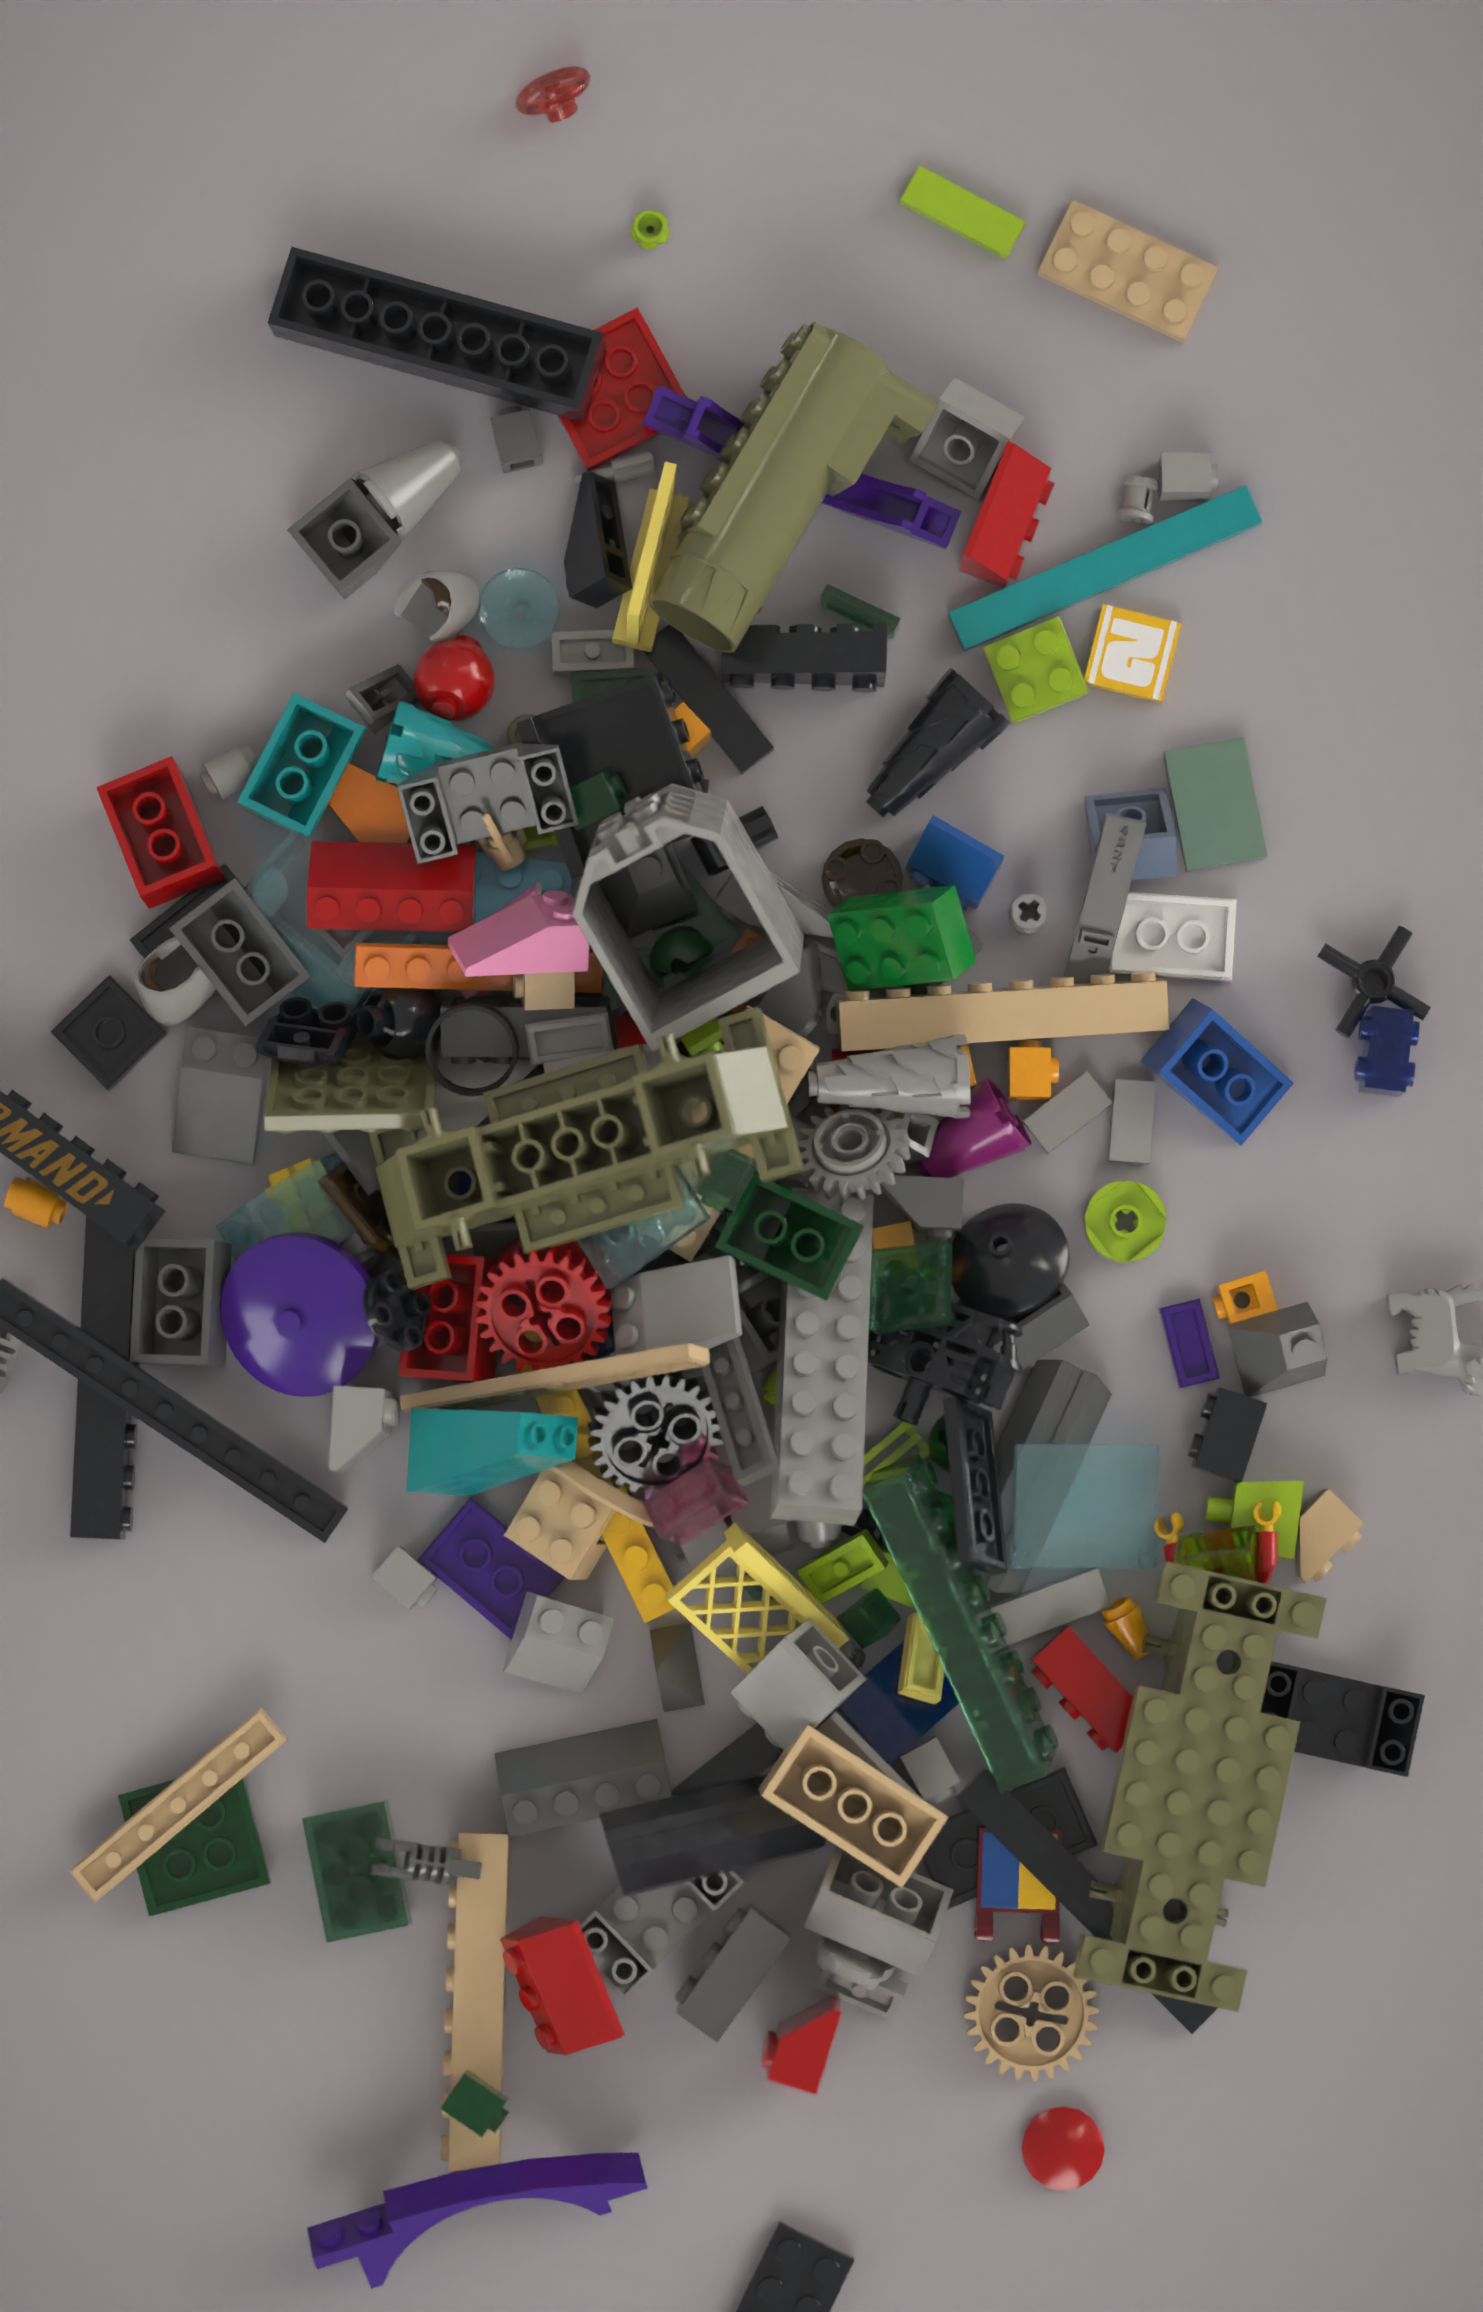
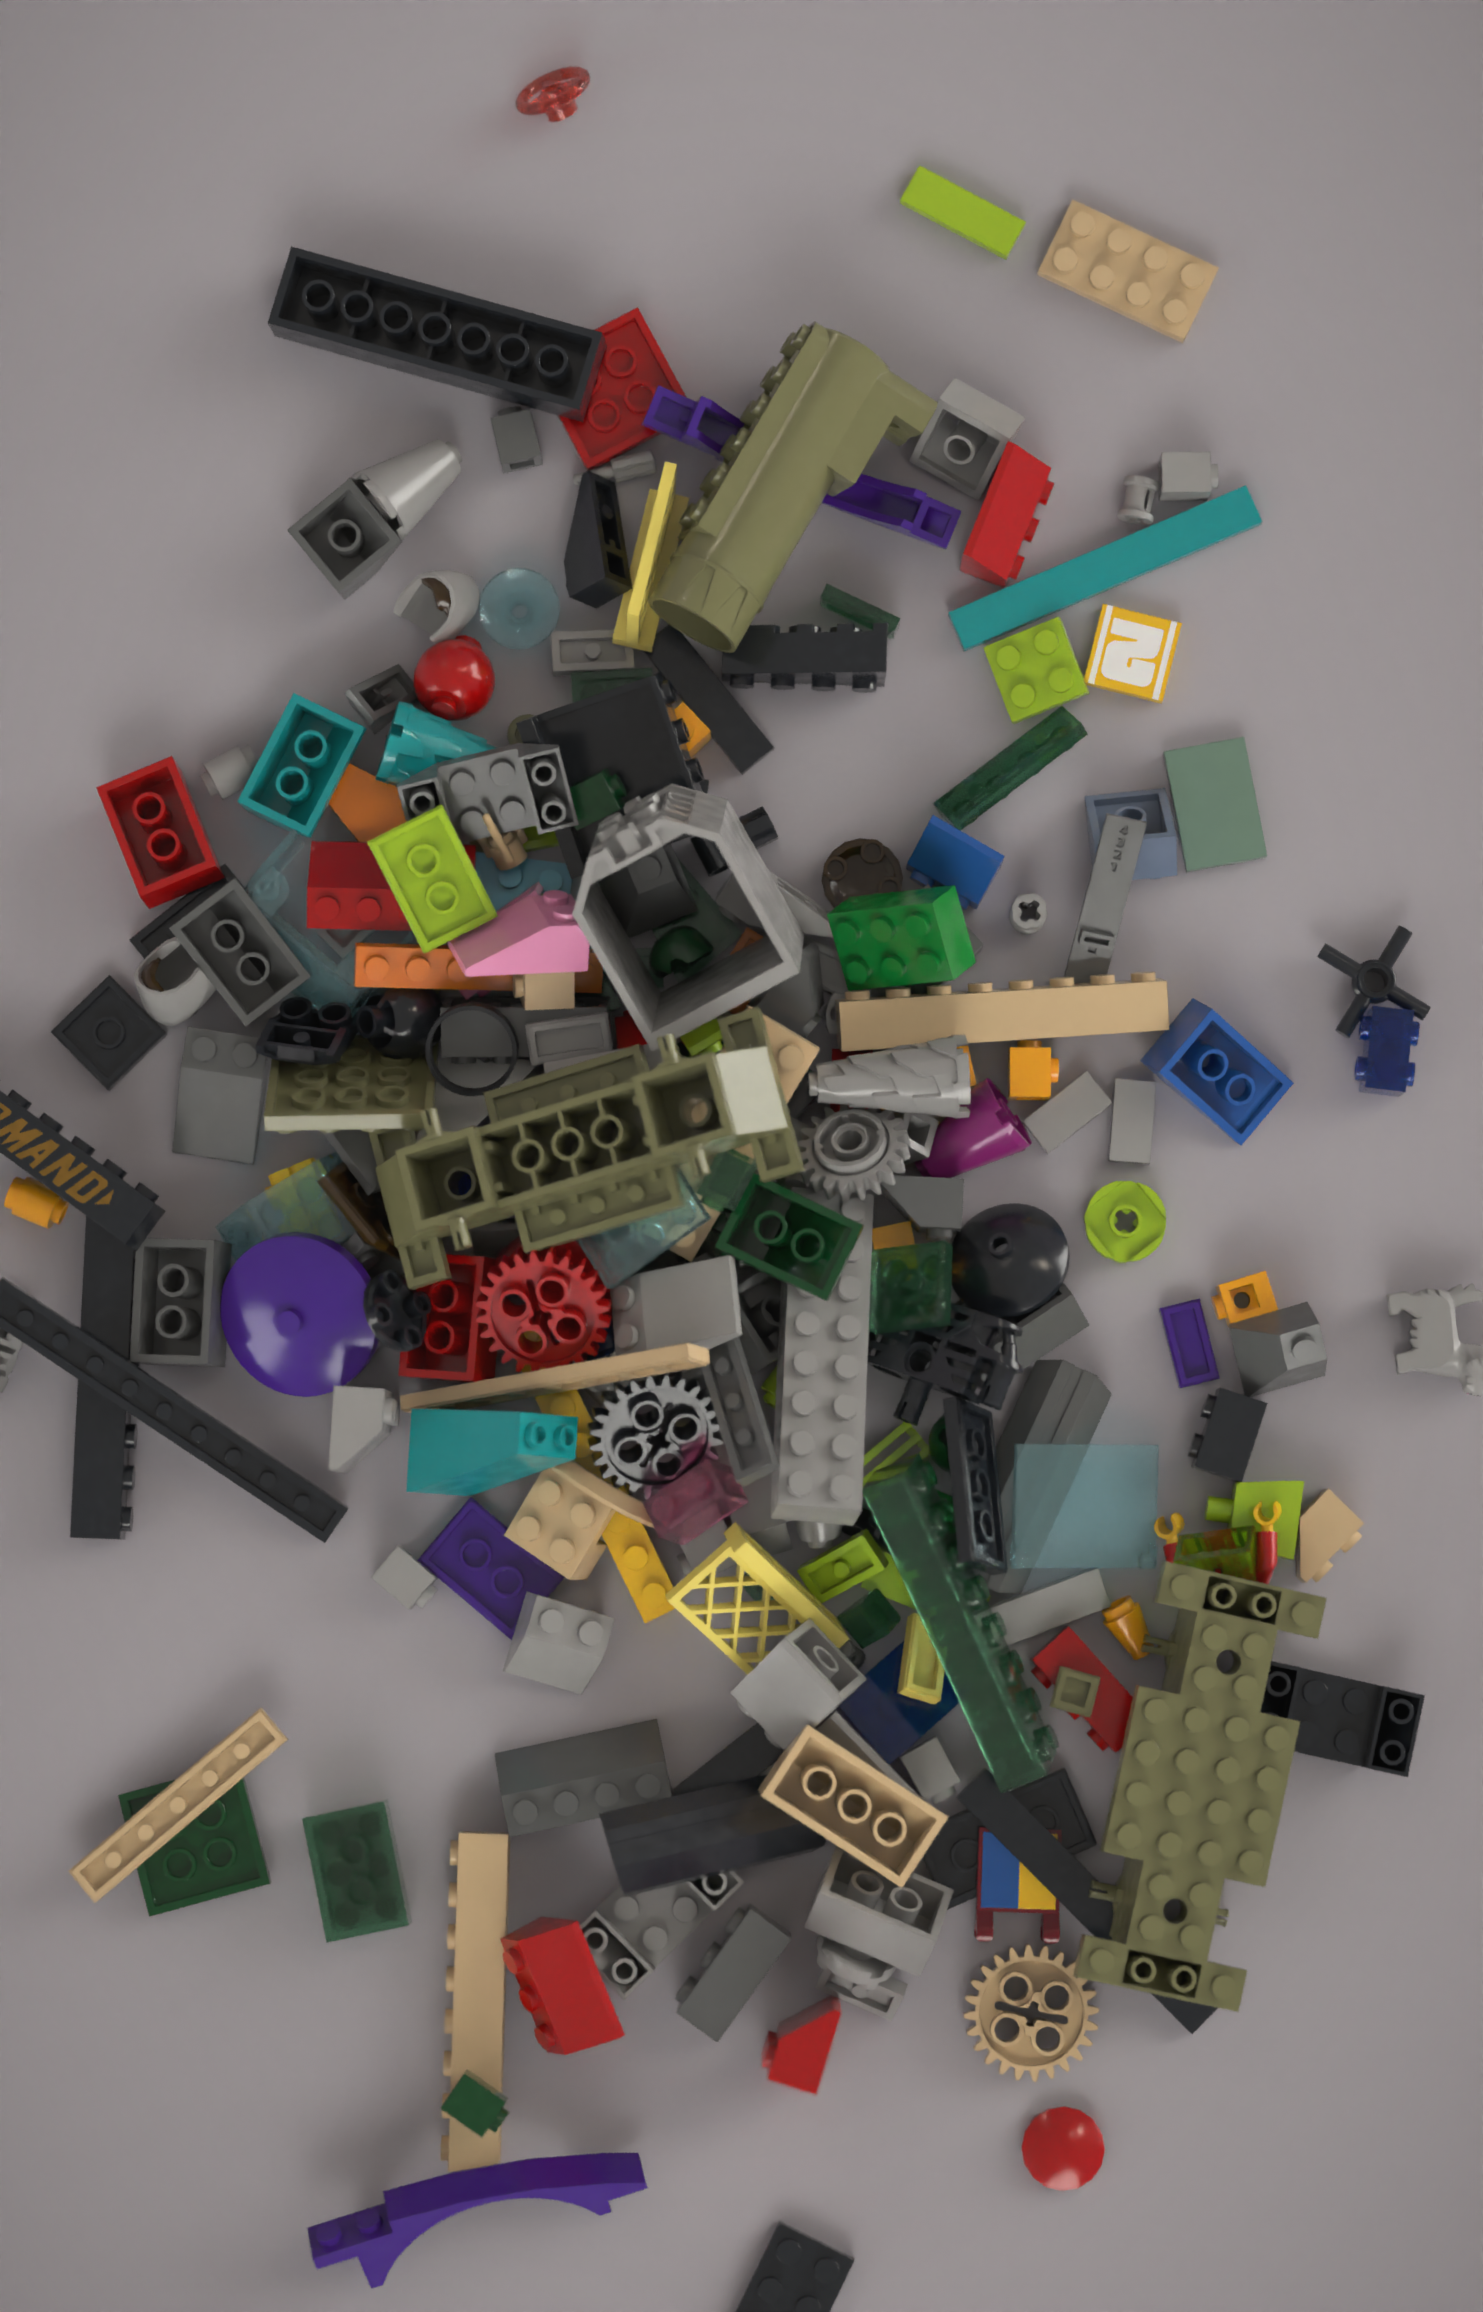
dark grey hinge [371,1837,482,1886] -> none
lime plate [630,210,670,250] -> none
dark grey slope [650,1623,705,1712] -> none
black cone [866,667,1010,818] -> none
white tile [1108,892,1237,982] -> none
none -> lime tile [367,804,498,954]
none -> clear green plate [933,706,1088,831]
none -> olive tile [1049,1666,1101,1718]

